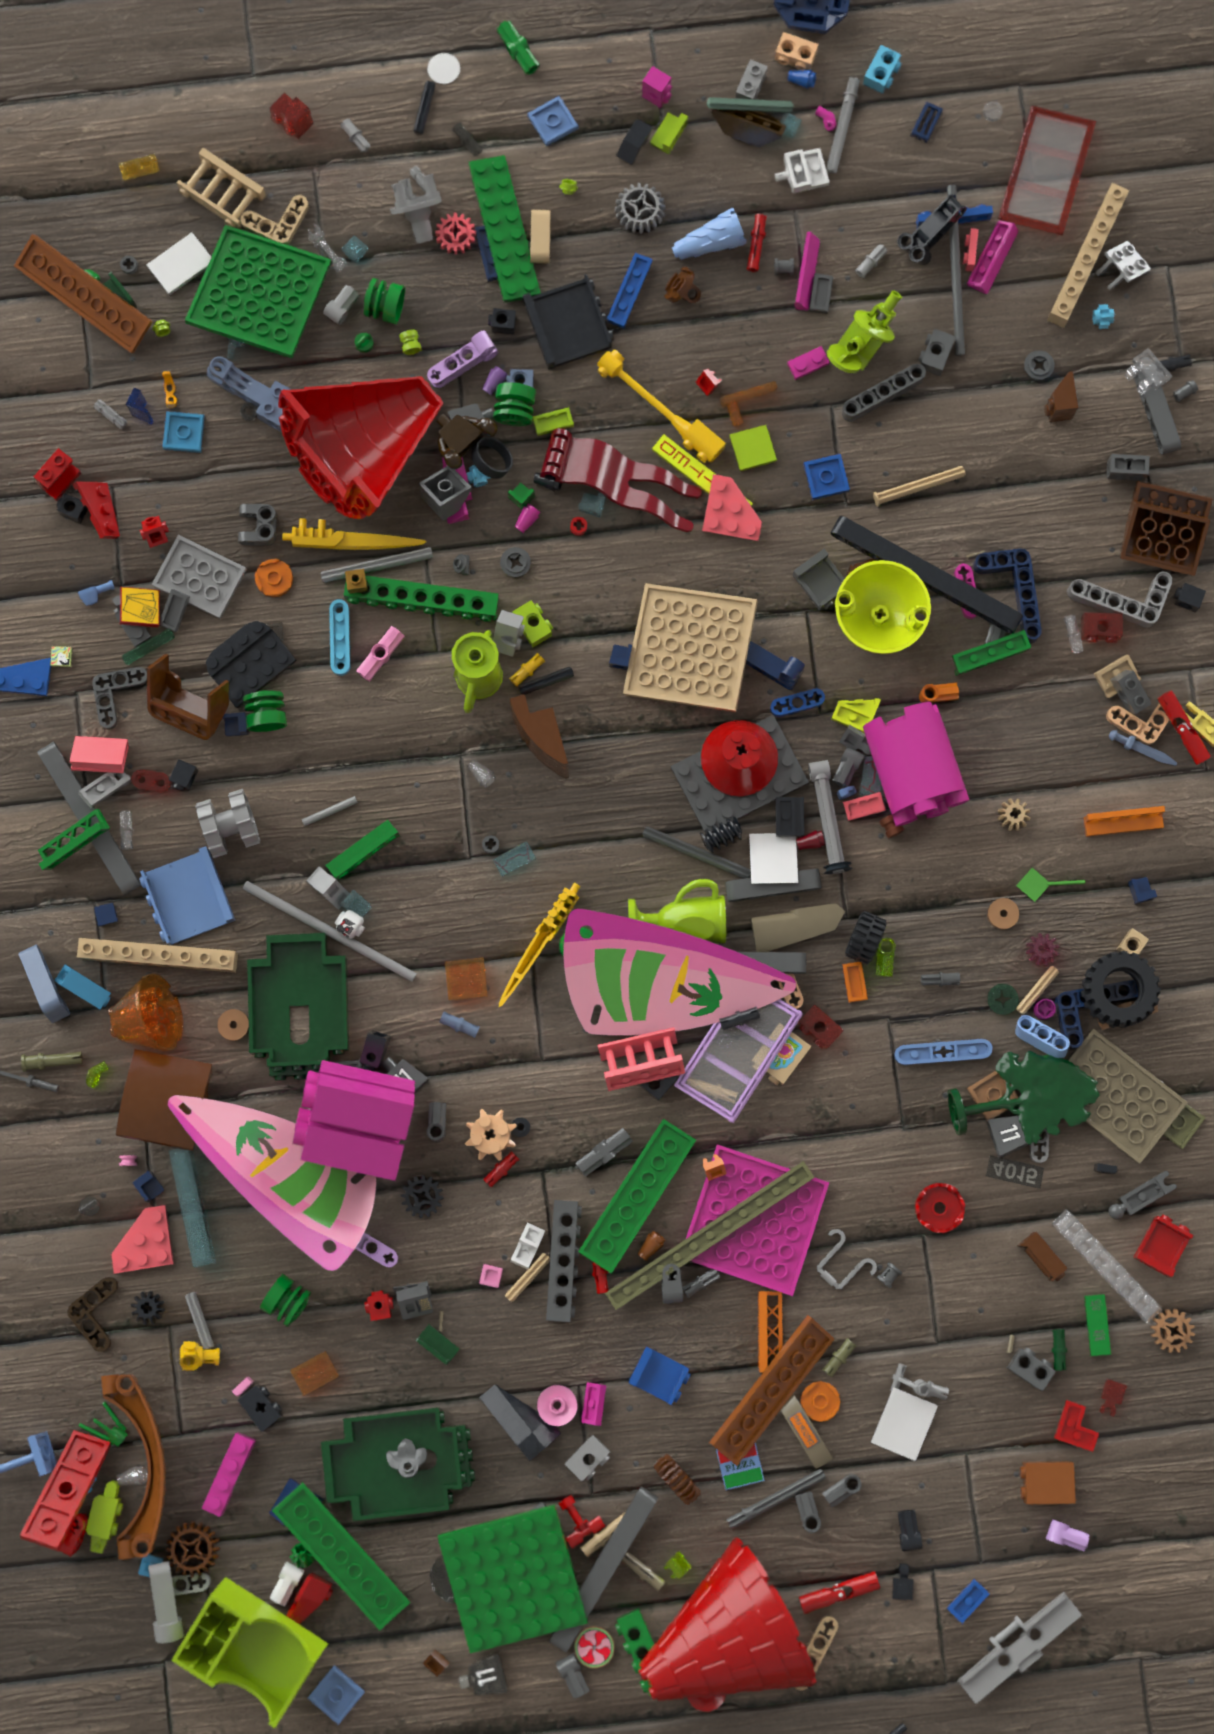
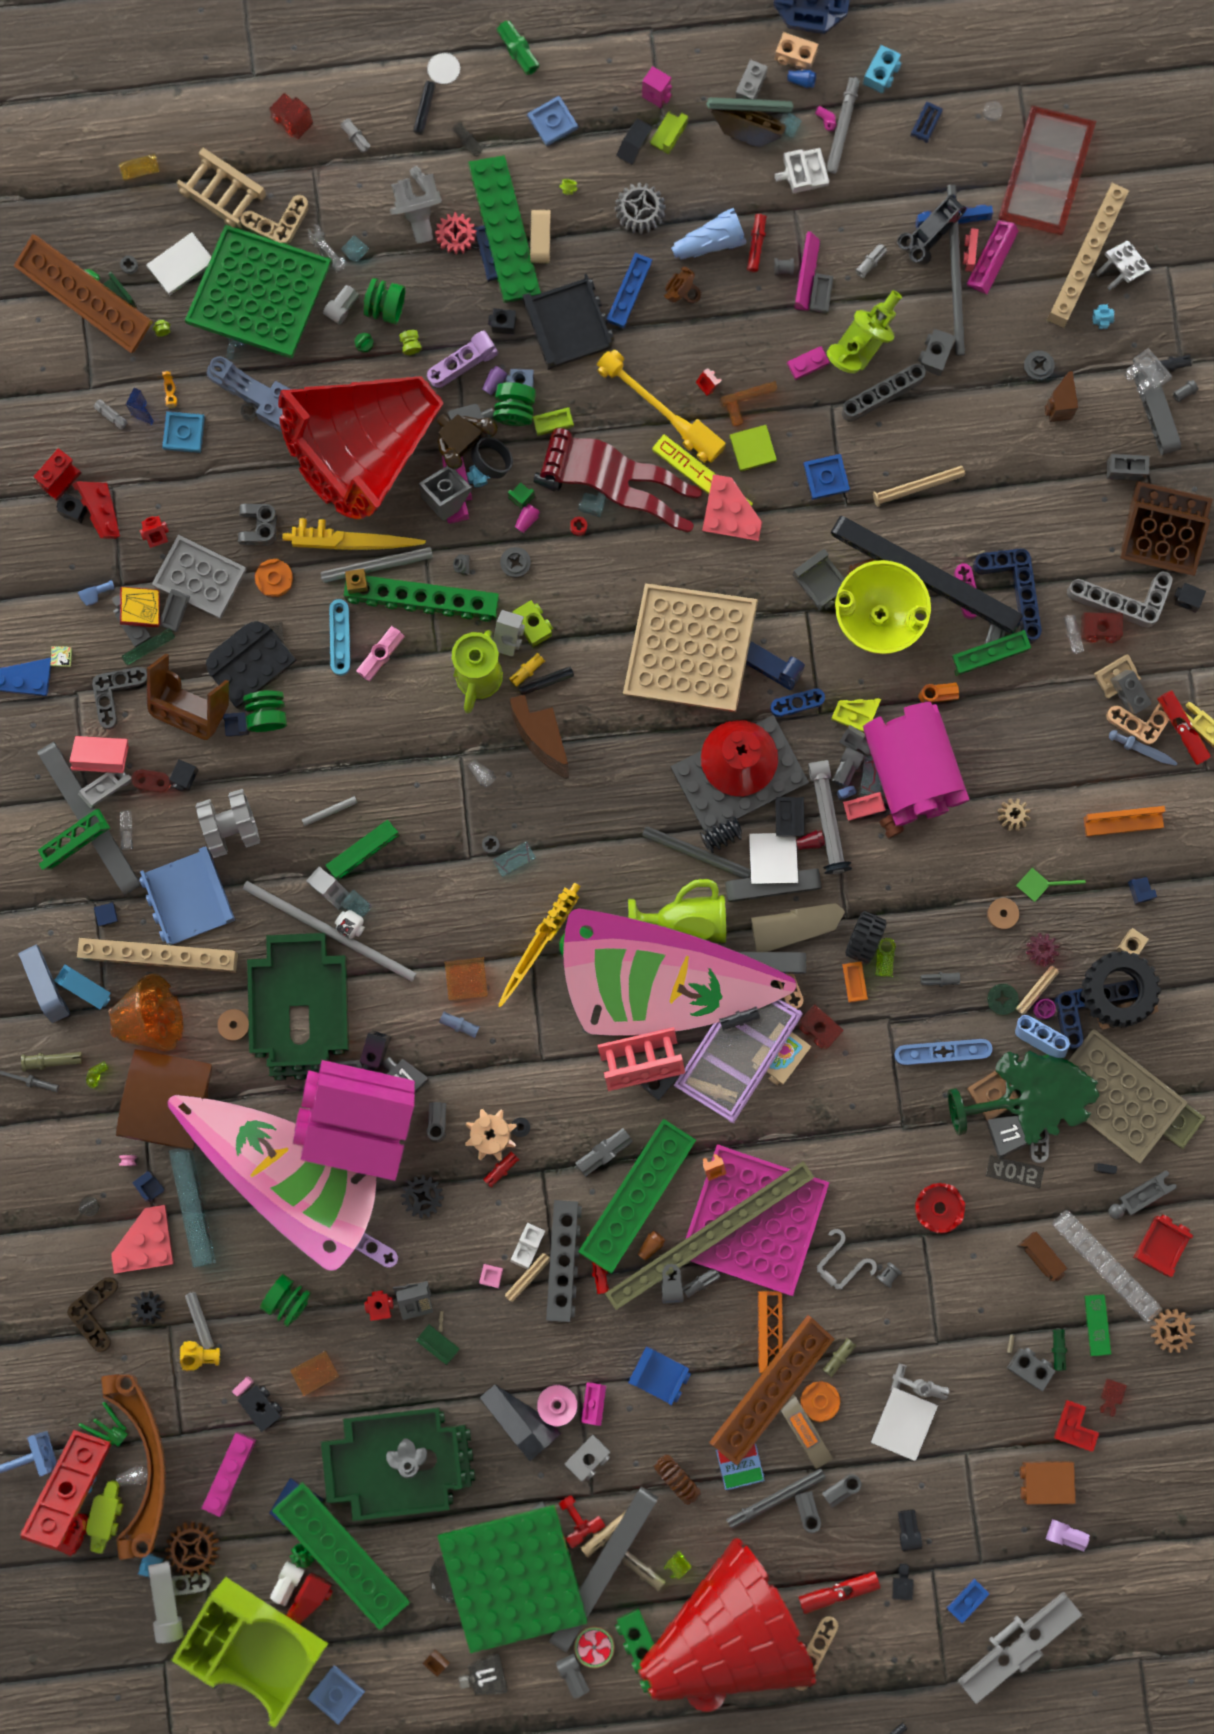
dark blue panel [609,644,632,671] -> none

